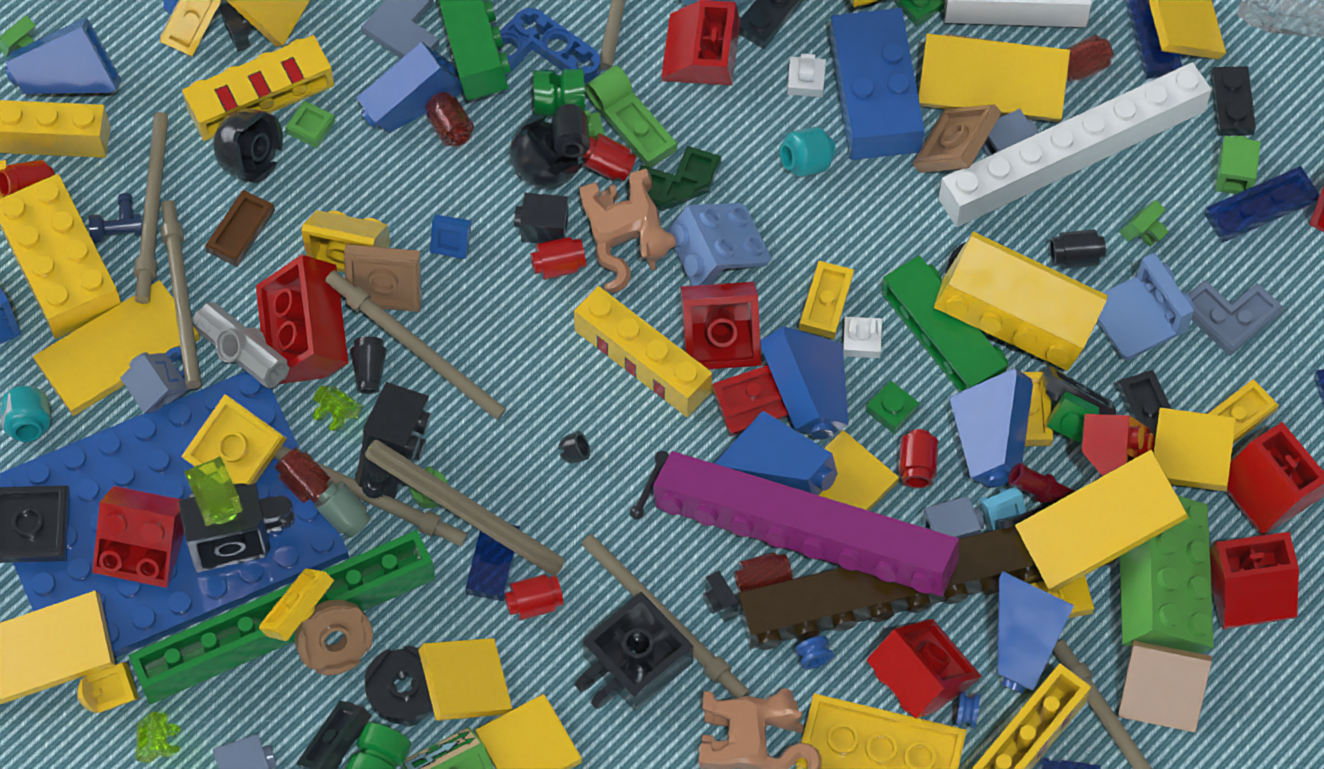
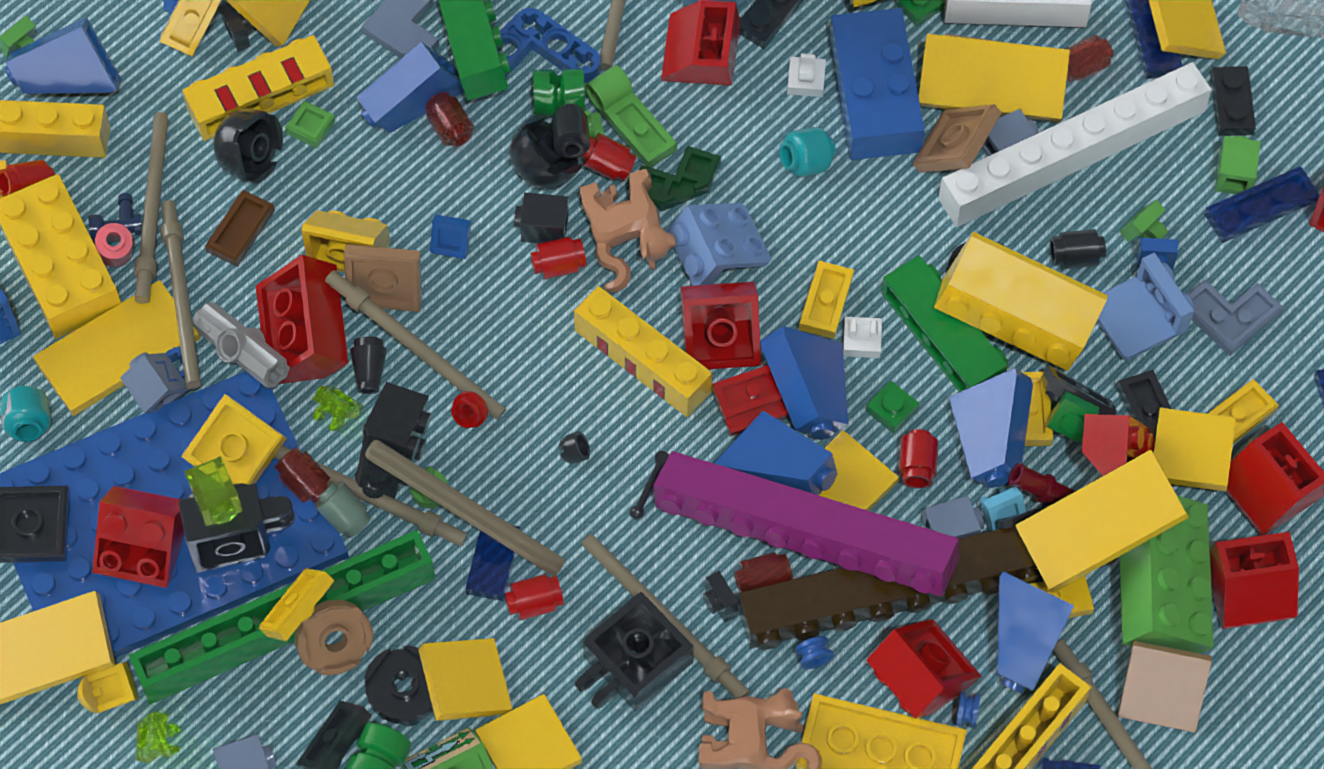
none -> coral brick [95,223,133,267]
none -> red plate [451,391,488,428]
none -> blue plate [1136,238,1178,270]

